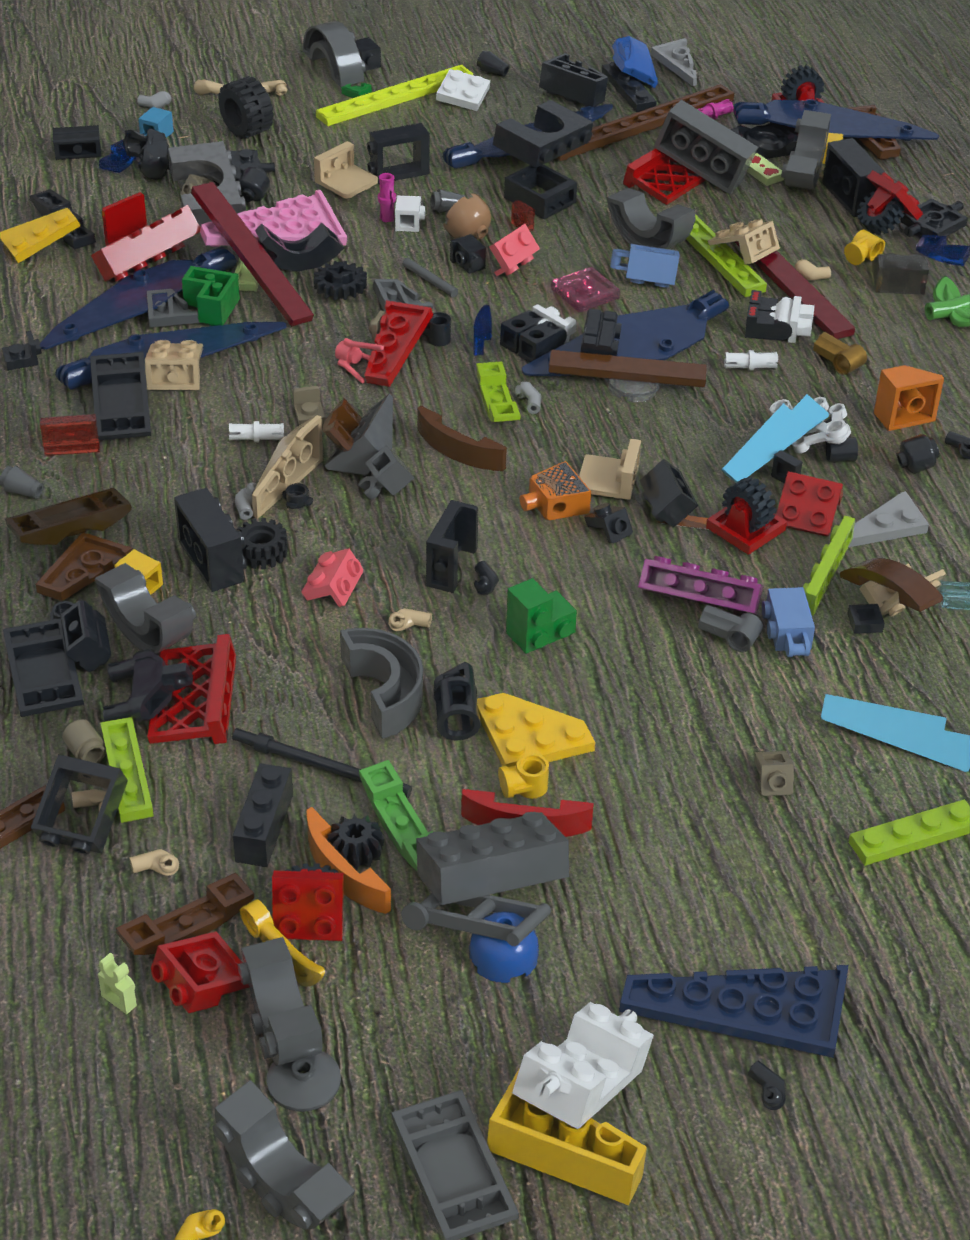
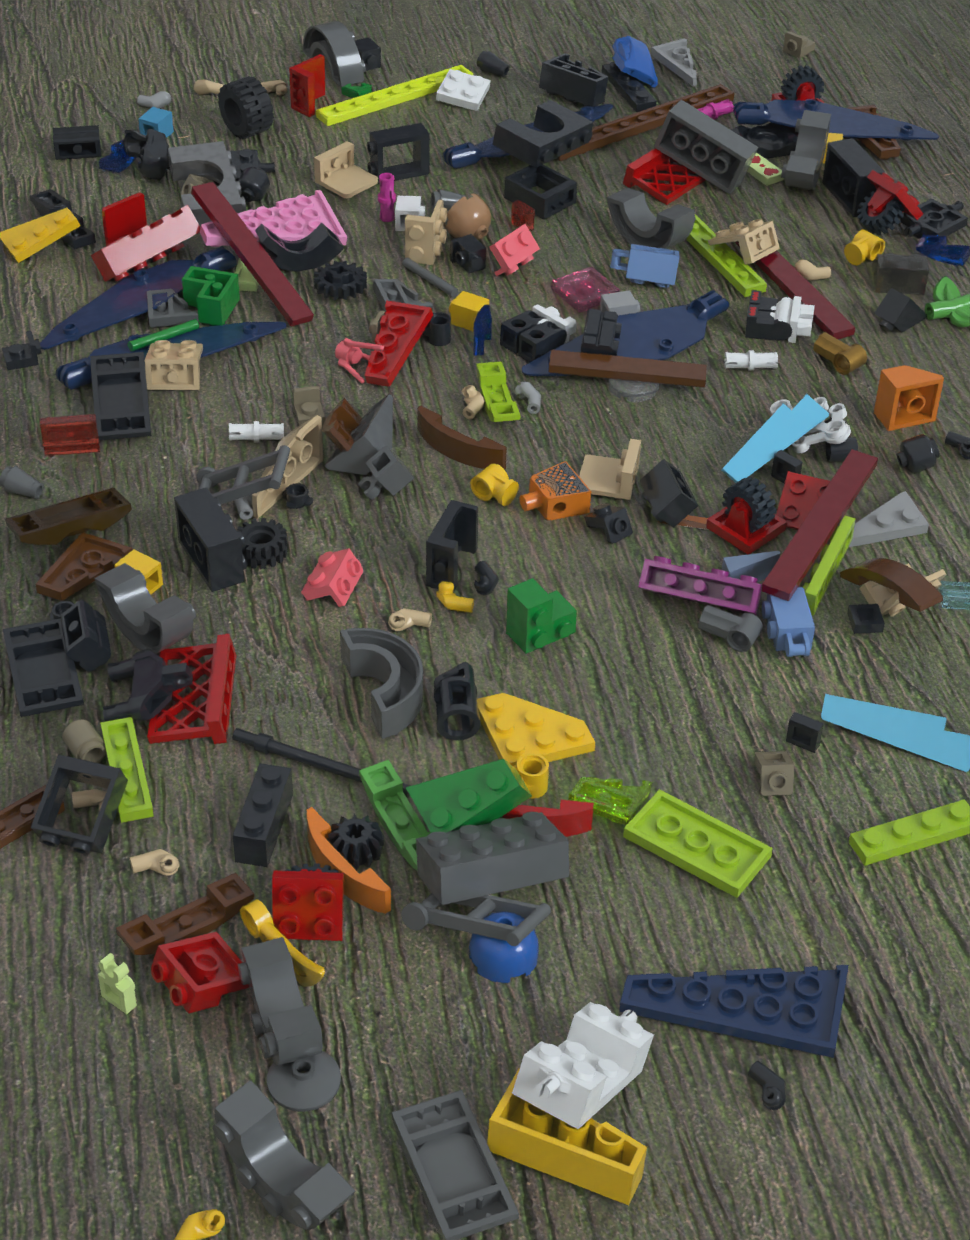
none -> green bar [128,319,199,352]
none -> dark grey piece [196,445,290,504]
none -> red bracket [289,54,326,117]
none -> tan bracket [405,200,447,265]
none -> green wedge [406,759,532,833]
none -> yellow arm [436,581,474,613]
none -> yellow brick [449,291,489,333]
none -> tan arm [462,385,485,420]
none -> yellow piece [470,464,519,506]
none -> clear neon green wing [568,777,653,825]
none -> light grey brick [600,290,640,316]
none -> lime plate [623,789,773,898]
none -> sand blue slope [722,551,780,582]
none -> dark red tile [761,449,878,601]
none -> dark tan bracket [783,31,816,58]
none -> black plate [786,712,824,753]
none -> black slope [874,288,927,332]

